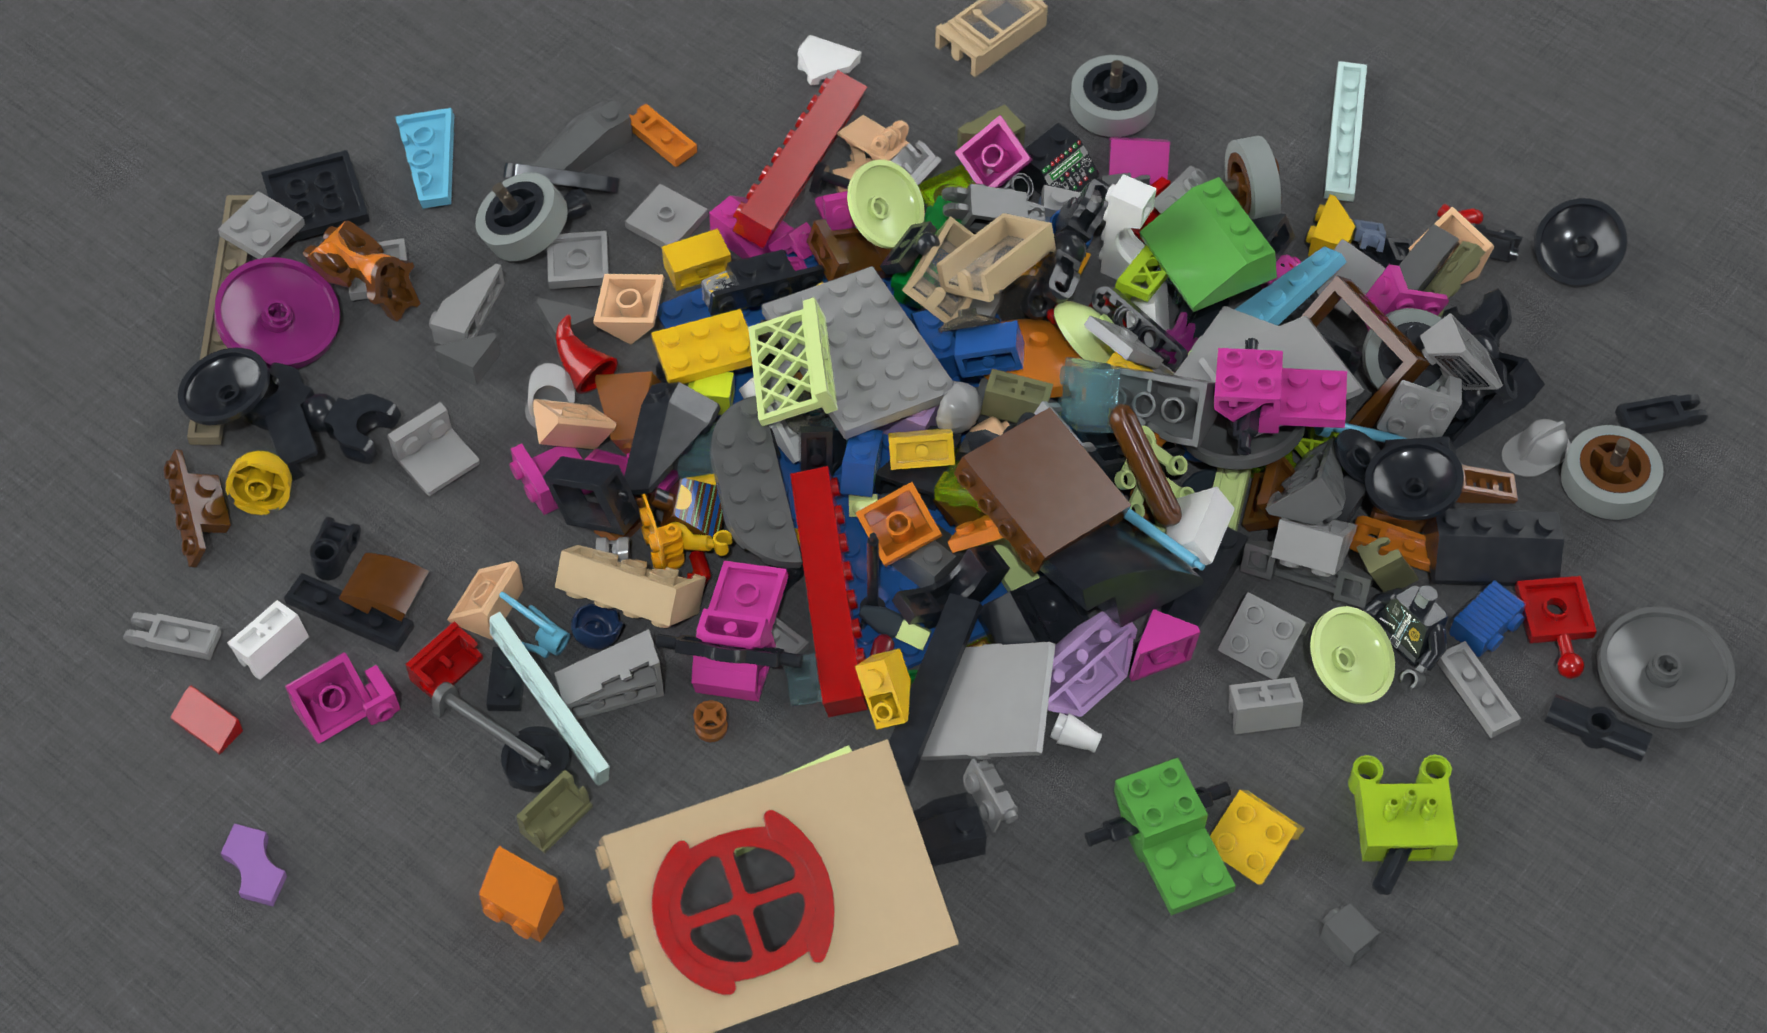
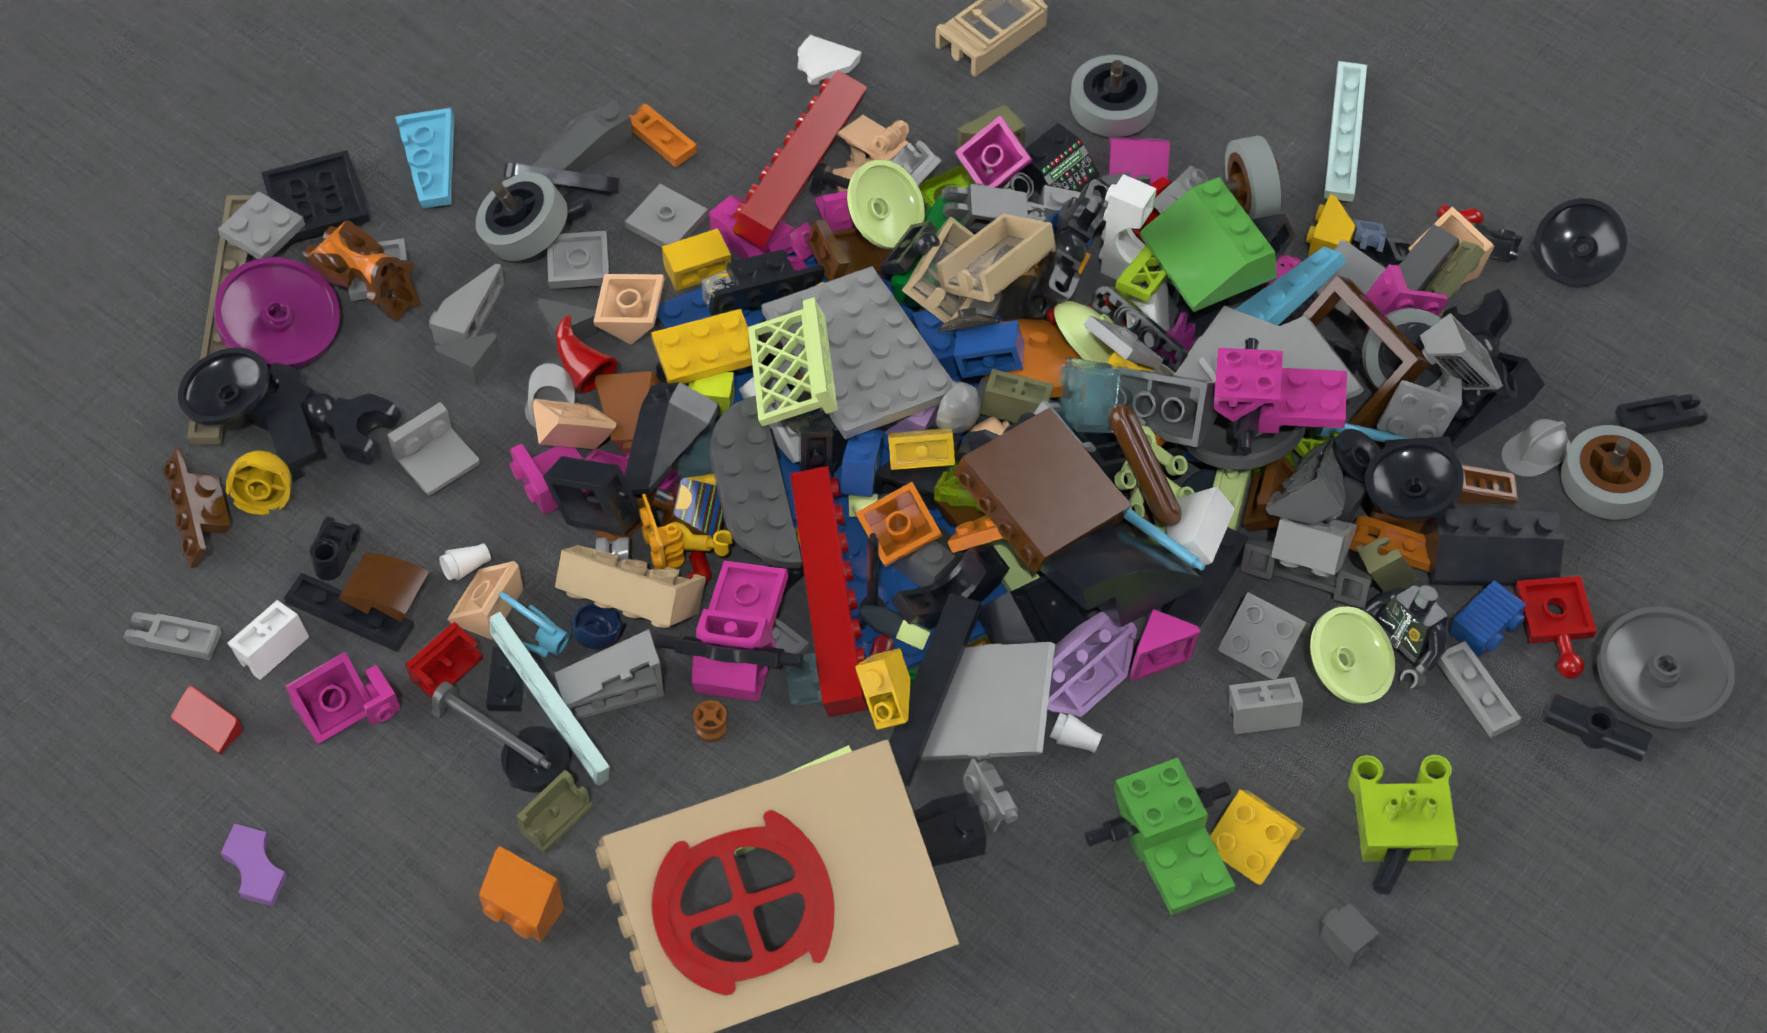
none -> white cone [439,543,491,580]

